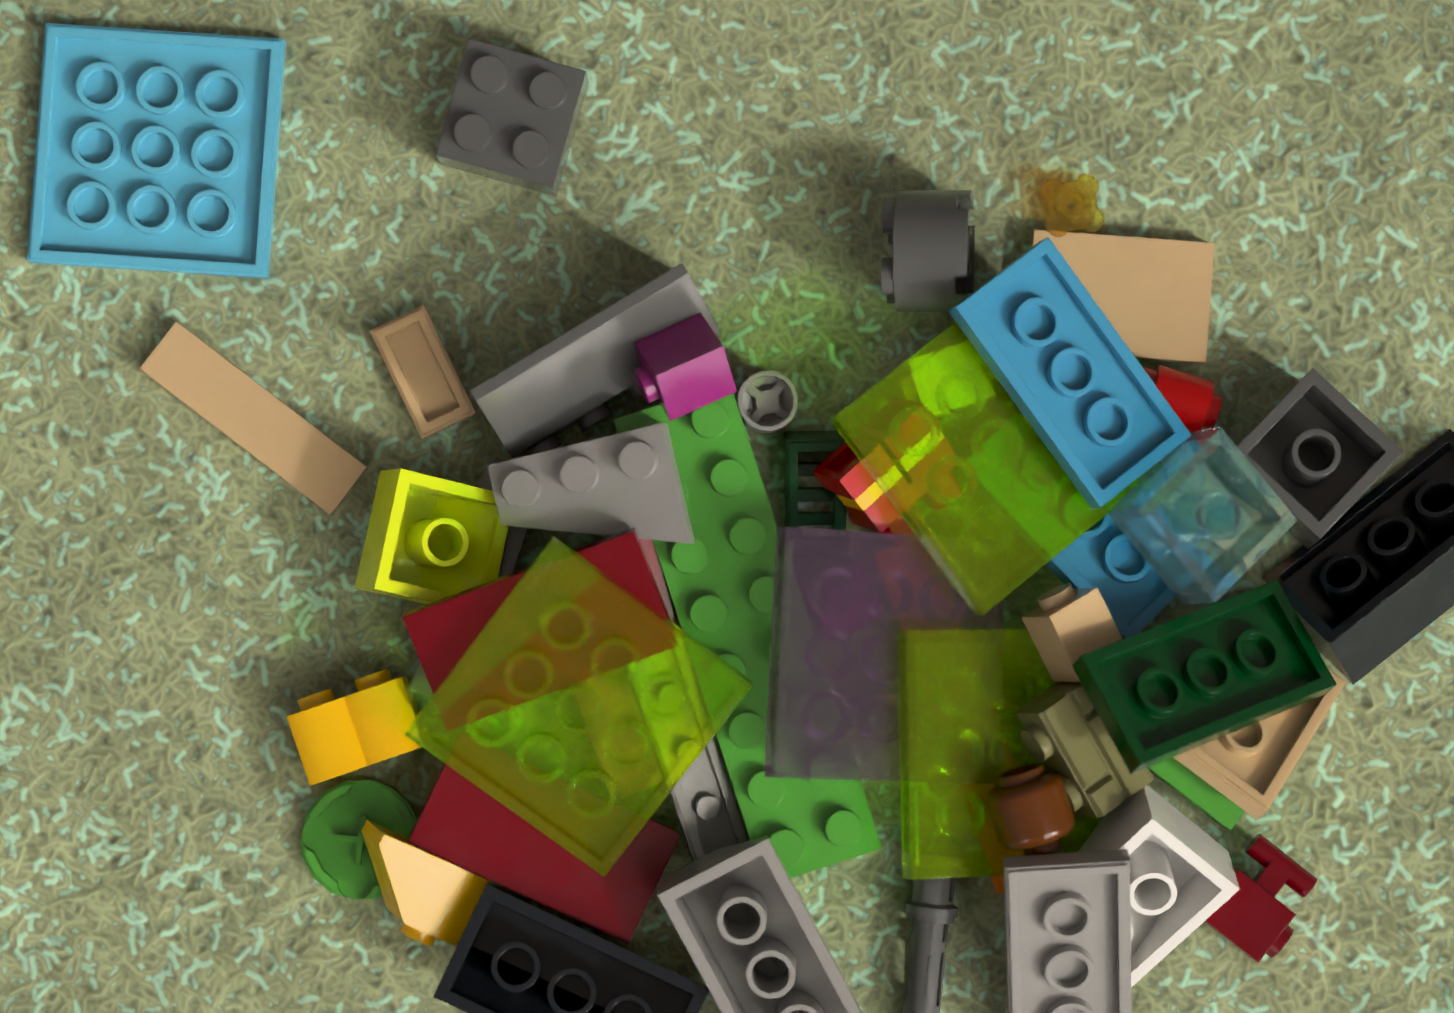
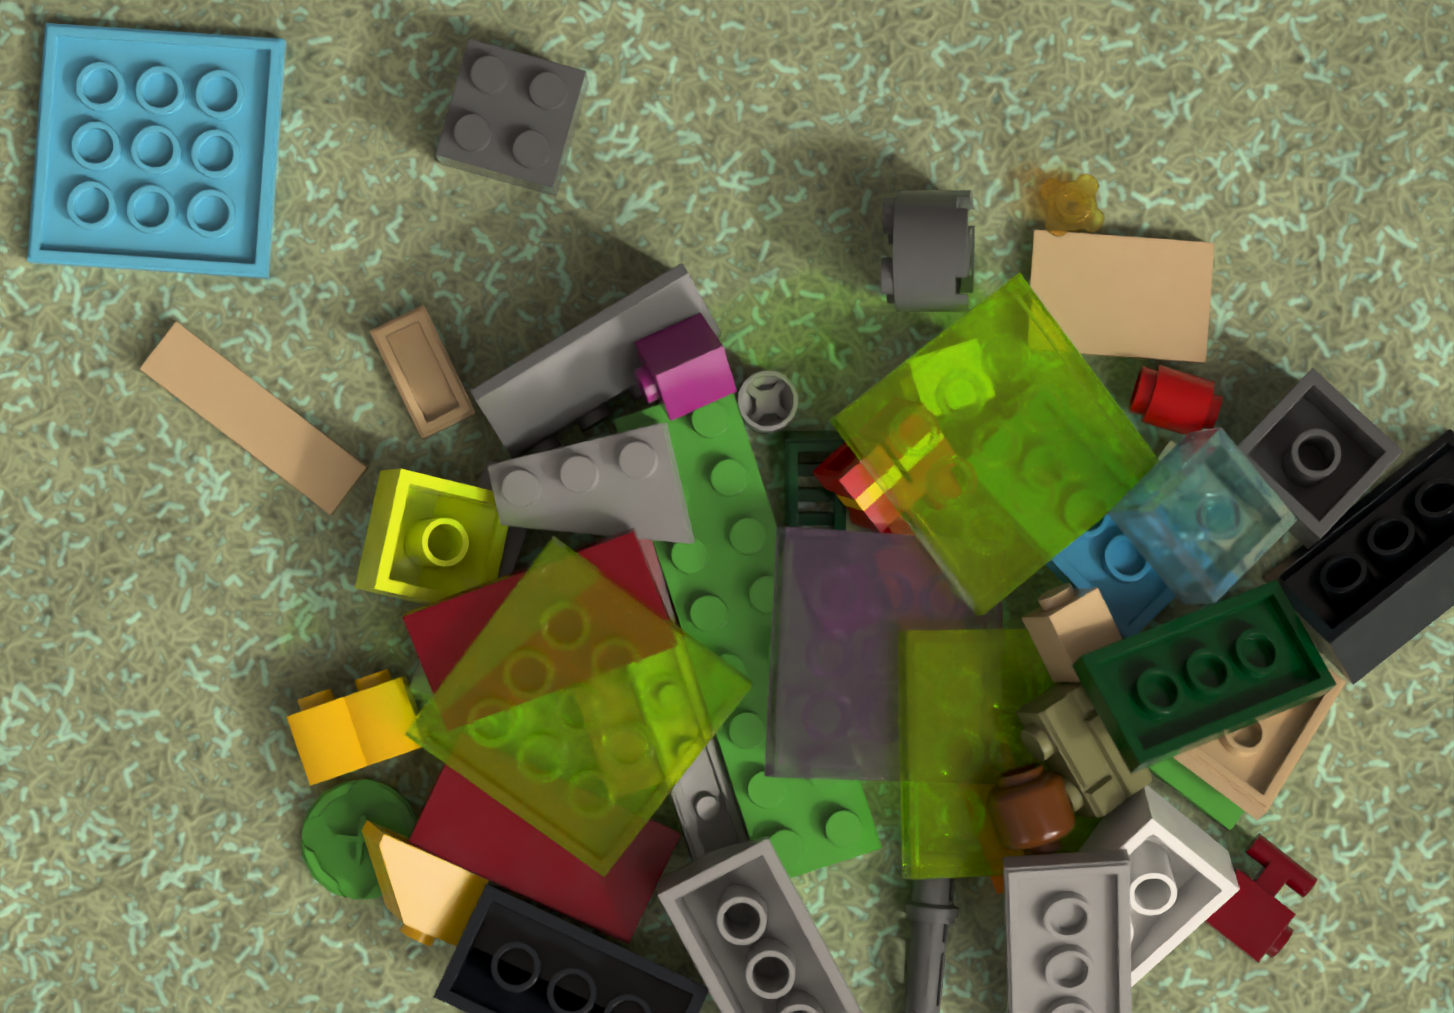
dark azure plate [948,237,1192,510] -> none

